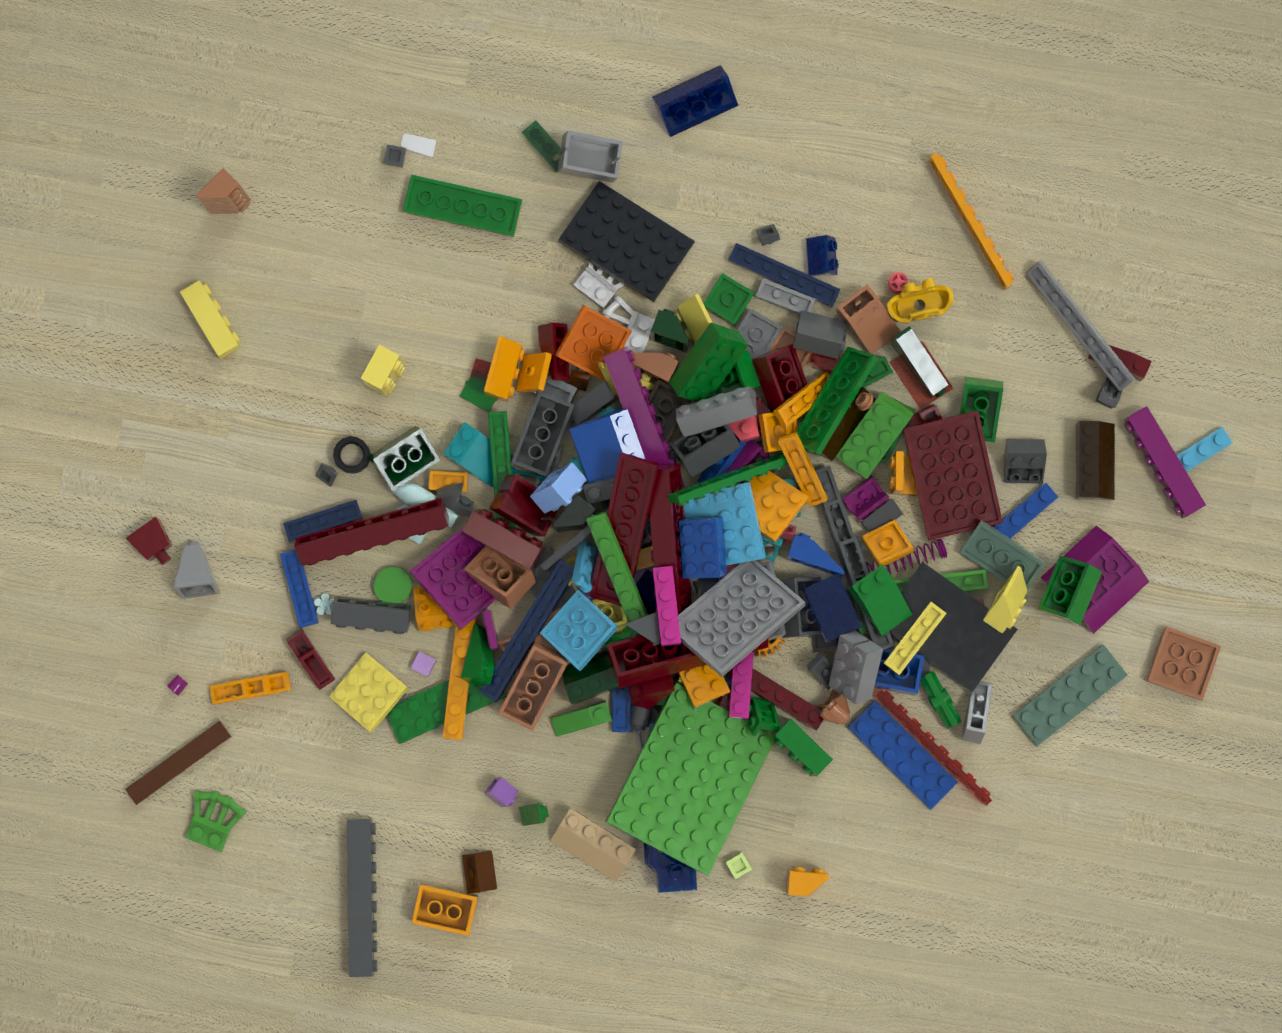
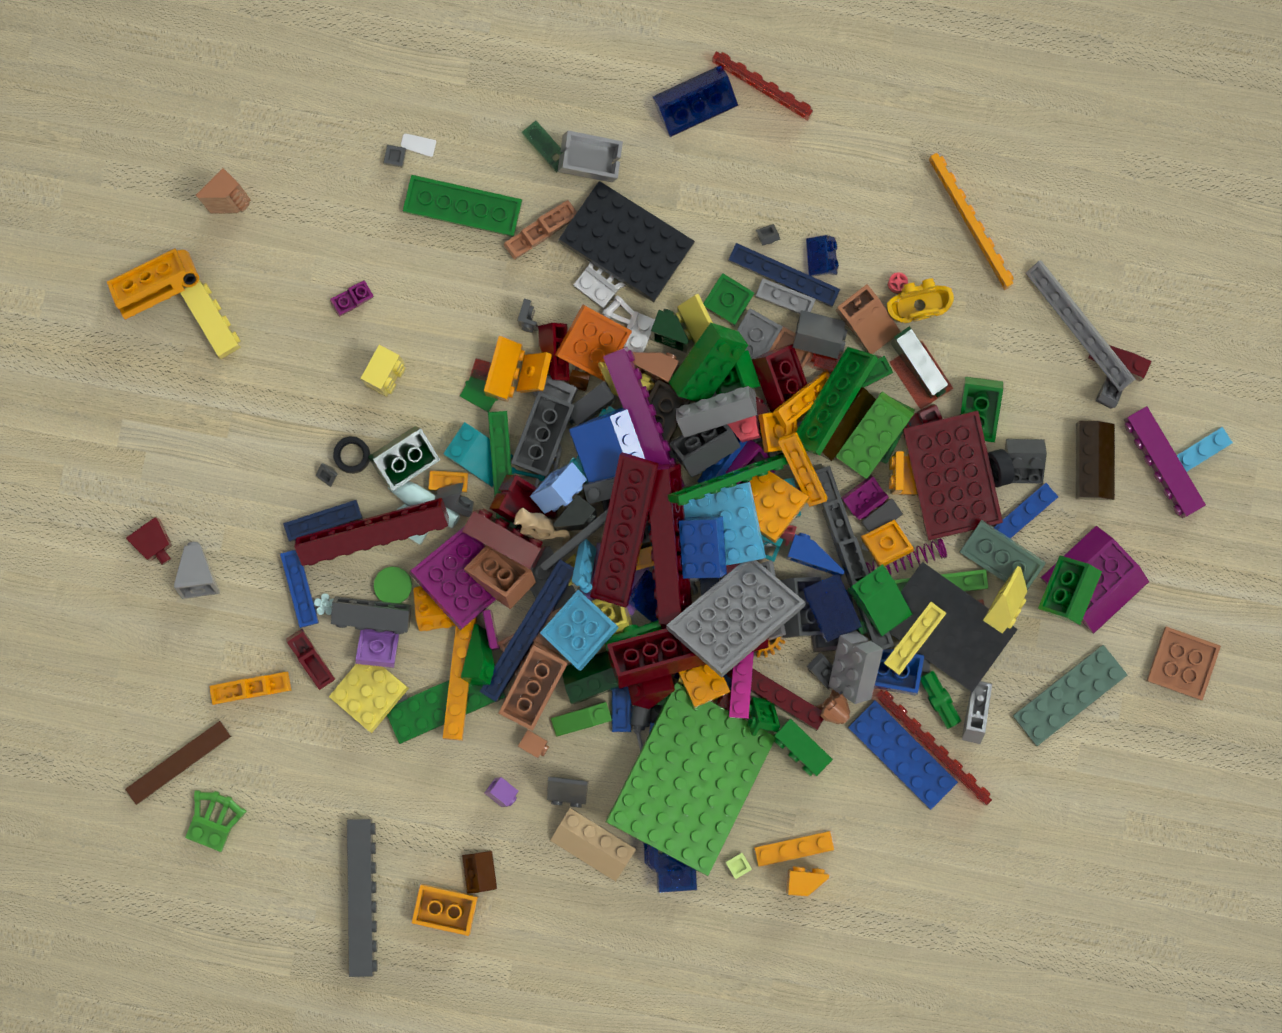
magenta hose [167,675,188,696] -> none
lavender tile [411,651,436,677] -> none
green slope [519,802,549,826] -> none
bright green plate [586,511,648,622] -> none
dark grey slope [626,612,661,646] -> none
dark pink plate [653,566,681,646] -> none
nougat plate [855,392,873,411] -> none
none -> light orange hinge [107,248,199,320]
none -> magenta slope [330,280,374,317]
none -> medium lavender plate [355,629,399,668]
none -> nougat slope [504,200,577,260]
none -> tan animal [514,508,579,546]
none -> dark grey bracket [518,298,538,333]
none -> nougat brick [518,730,549,758]
none -> dark grey slope [547,777,589,808]
none -> clear red plate [712,51,813,121]
none -> light orange plate [754,831,834,867]
none -> black tyre [988,449,1015,488]

